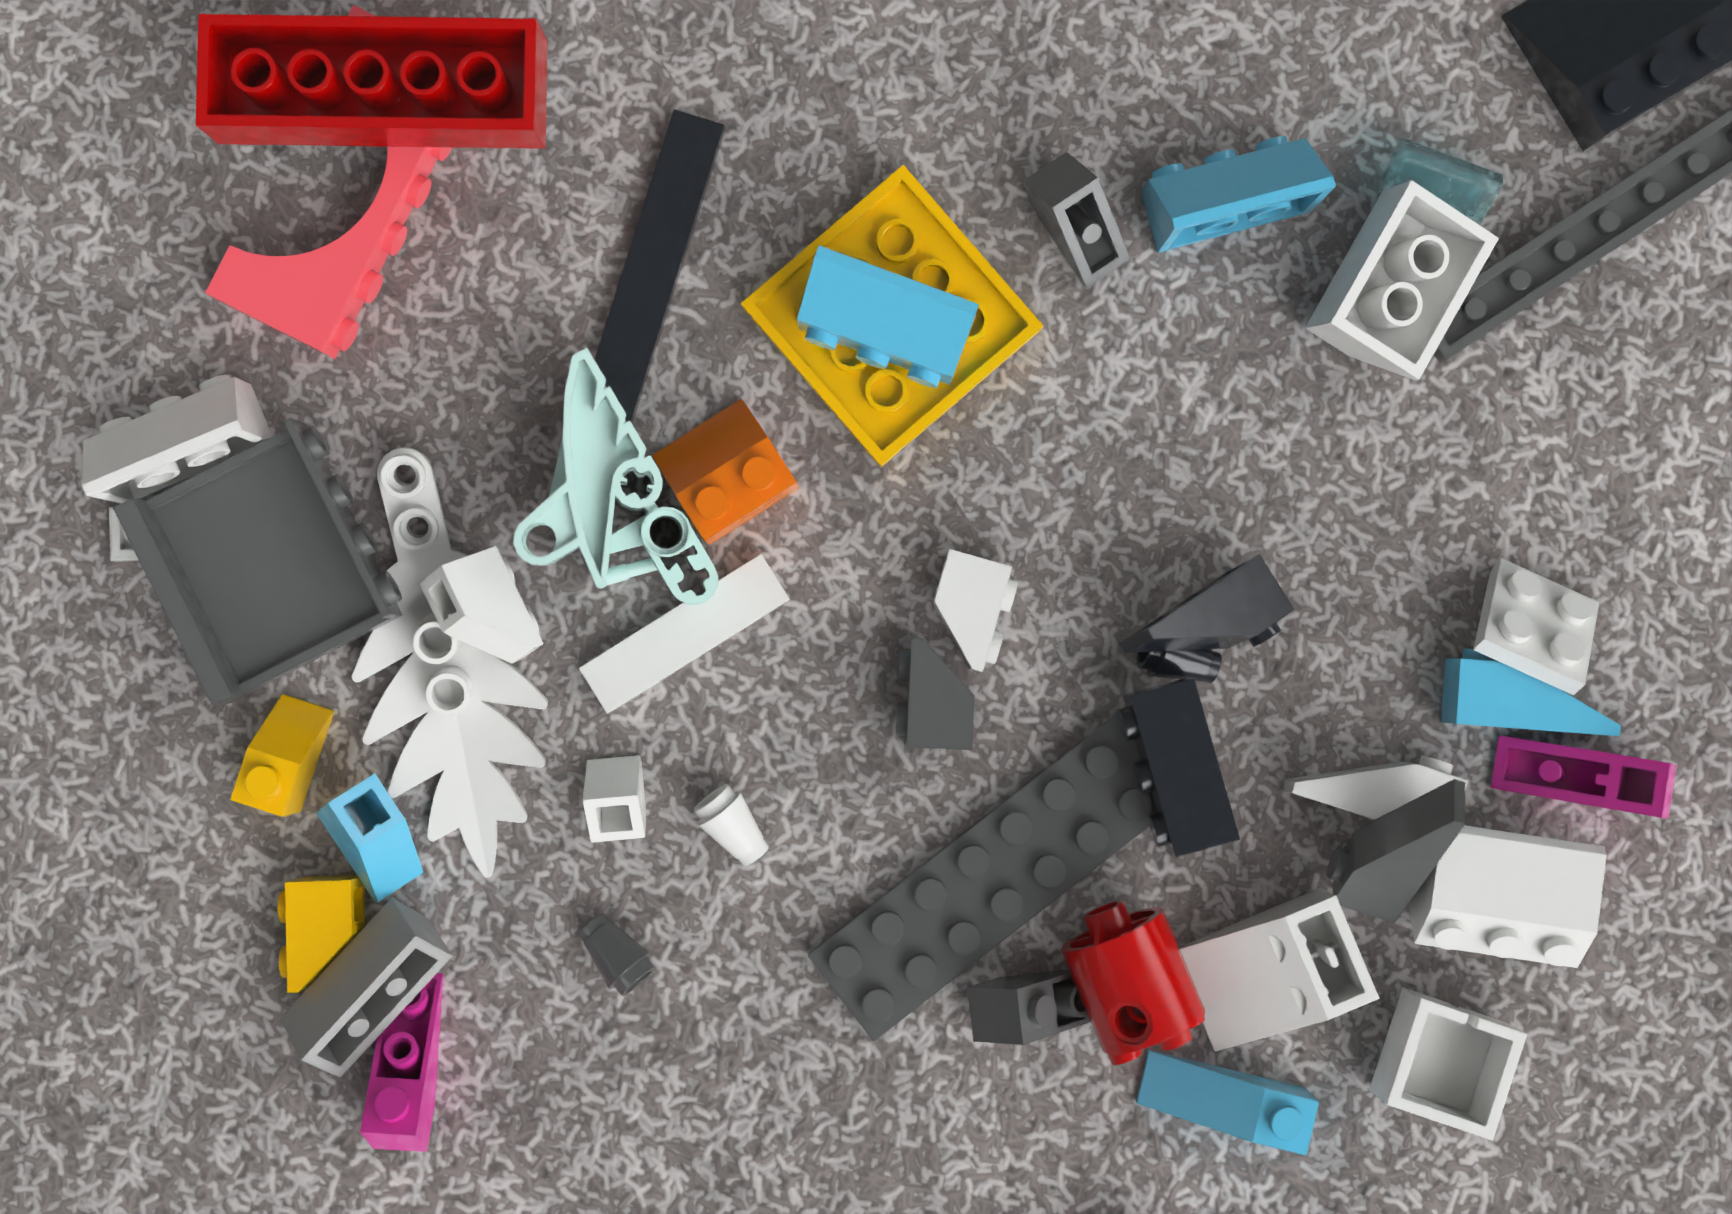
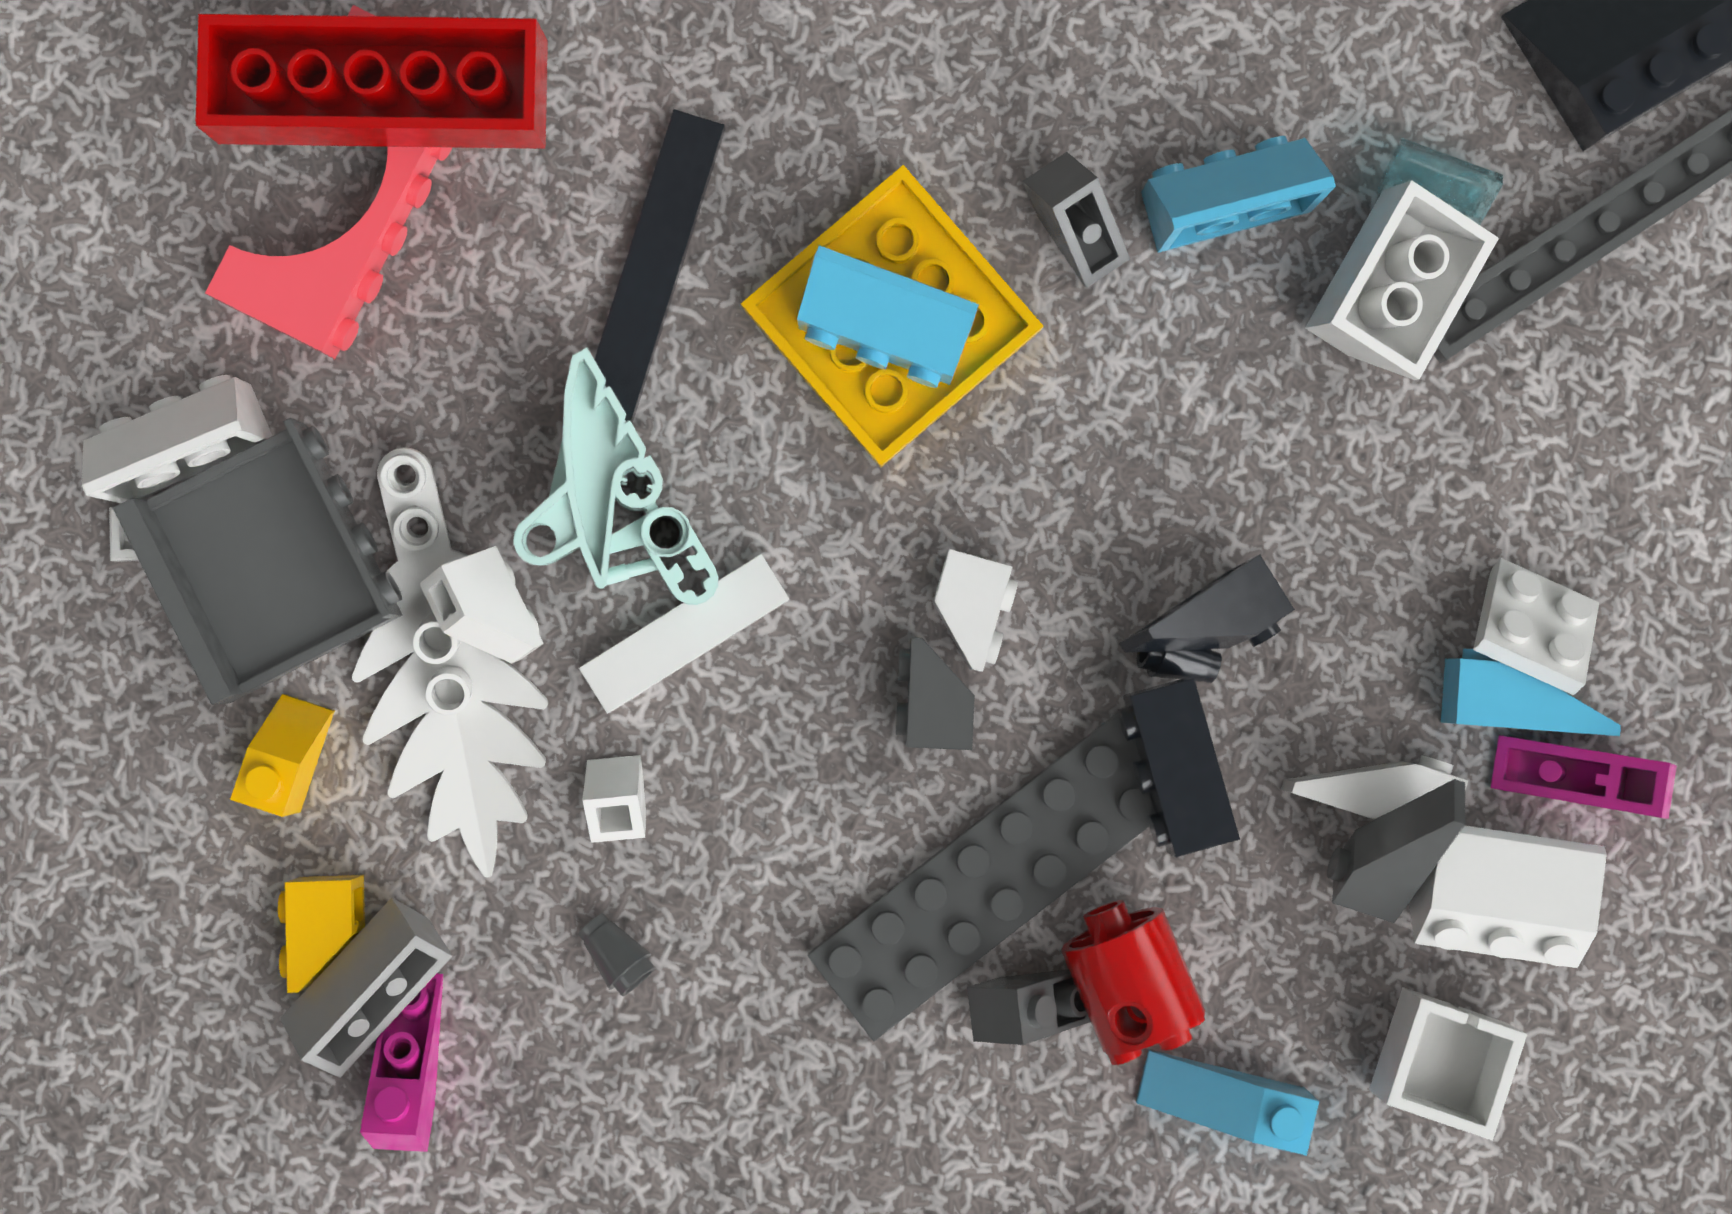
medium azure slope [316,774,423,903] -> none
orange slope [652,398,799,545] -> none
white cone [693,784,769,867] -> none
white slope [1179,888,1380,1052] -> none

